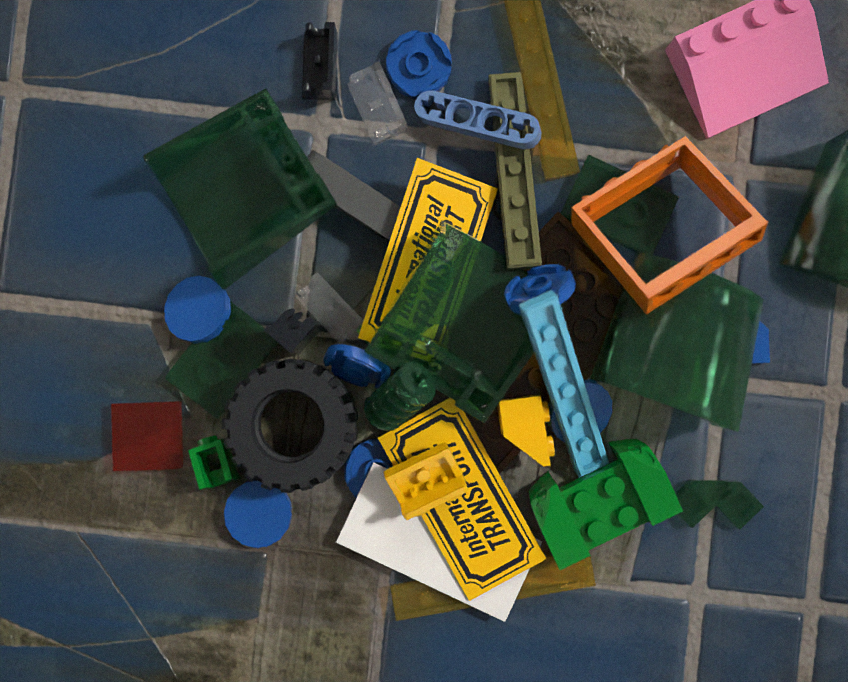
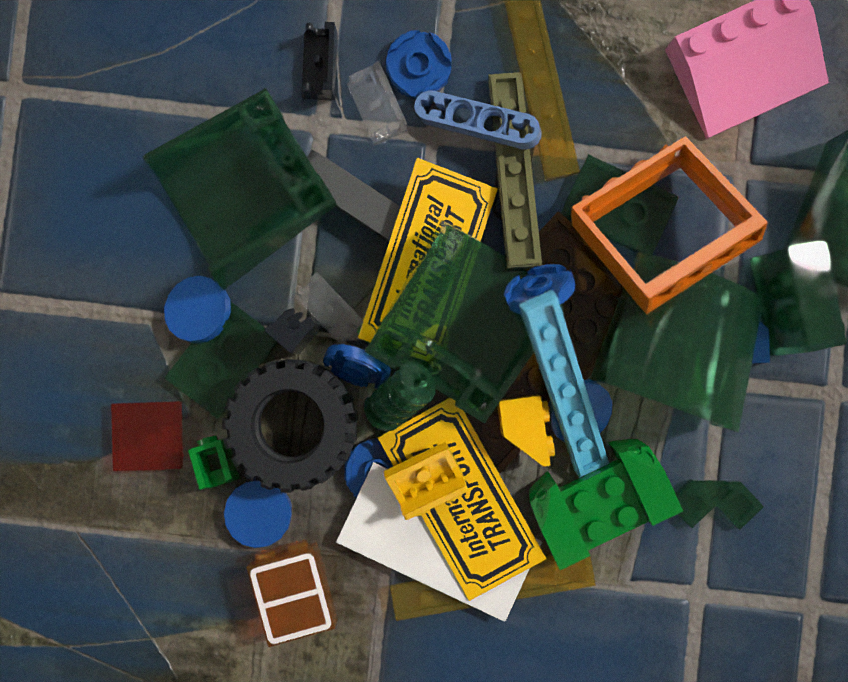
none -> clear orange brick [247,540,338,647]
none -> clear green slope [750,241,847,356]

